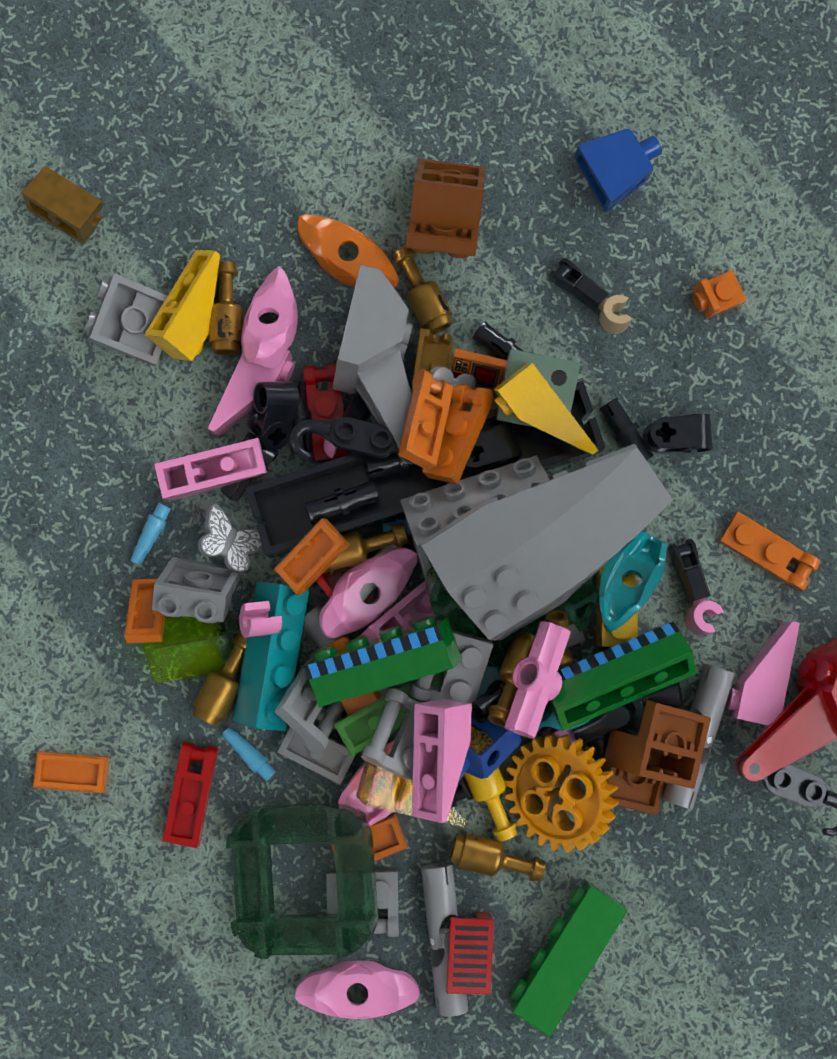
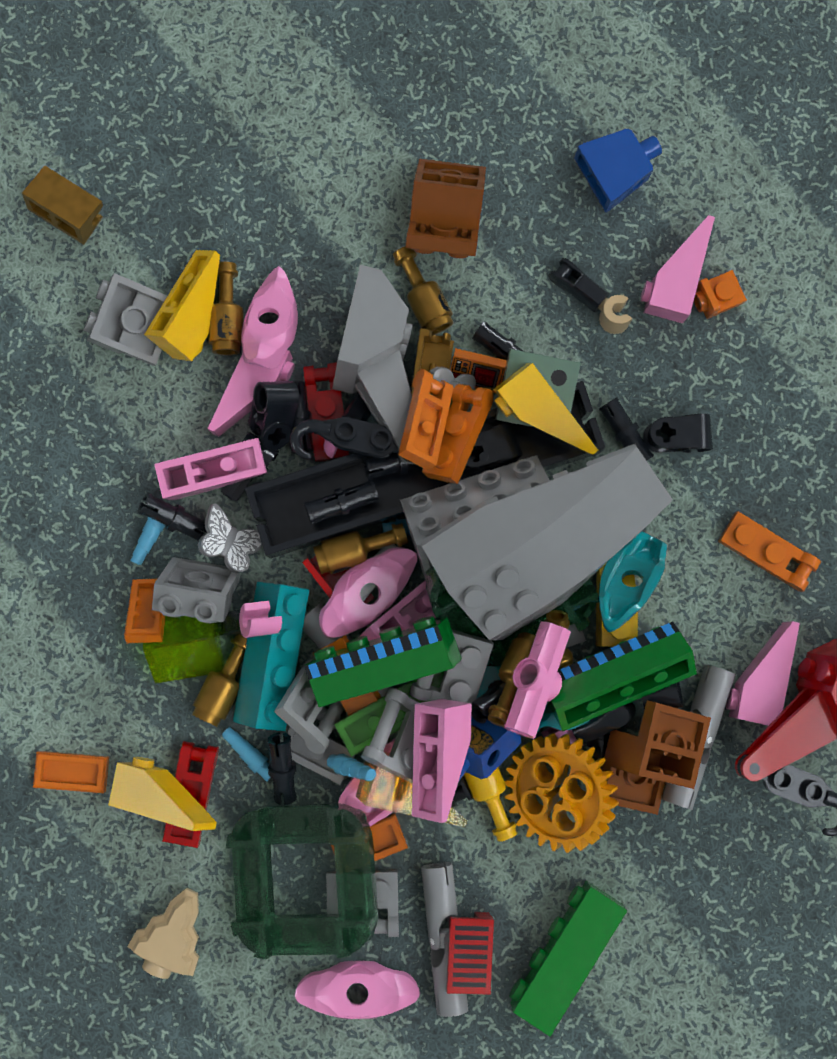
orange plate [274,518,350,595] -> none
orange piece [298,214,399,287] -> none
pearl gold piece [449,832,546,882] -> none
black piece [669,539,724,635] -> none
none -> yellow slope [108,757,217,831]
none -> tan rock [127,888,199,979]
none -> black pin [138,493,207,542]
none -> black pin [267,732,297,805]
none -> medium azure animal [327,754,376,781]
none -> bright pink slope [641,215,715,323]

